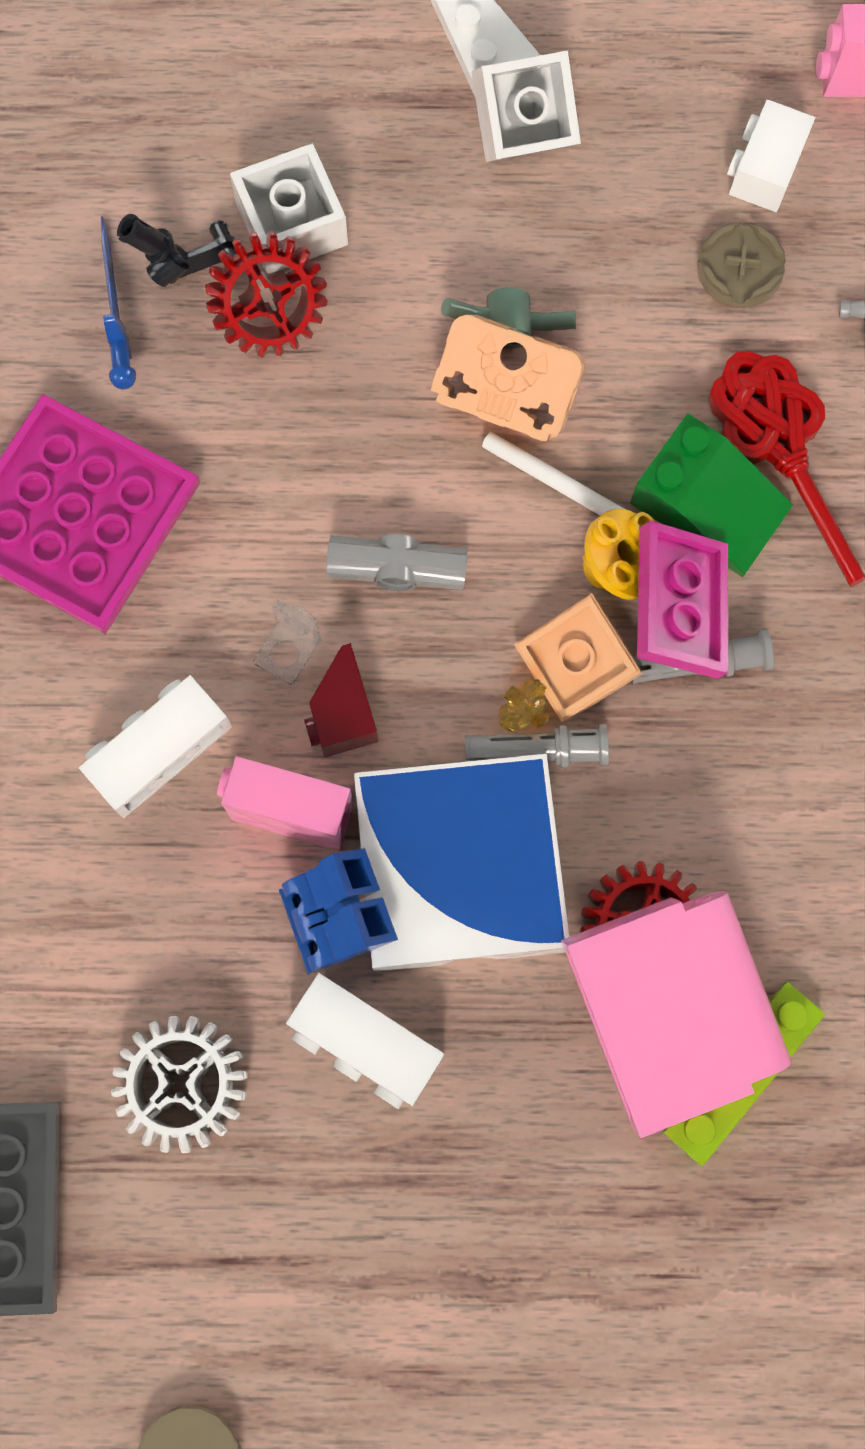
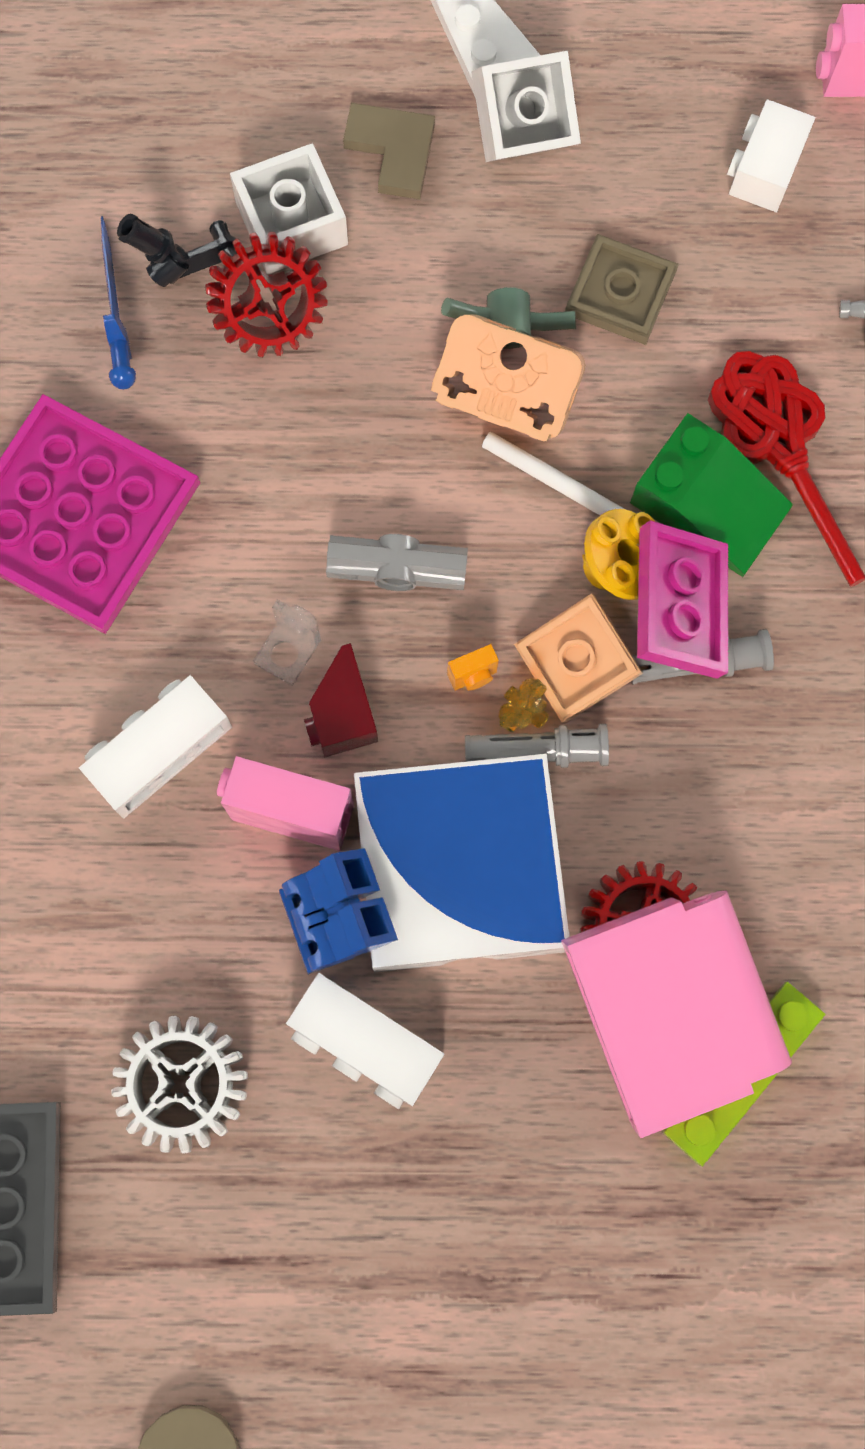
dark tan tile [697,222,786,308] -> none
none -> dark tan tile [343,103,435,200]
none -> light orange plate [447,644,499,691]
none -> dark tan tile [565,234,679,345]

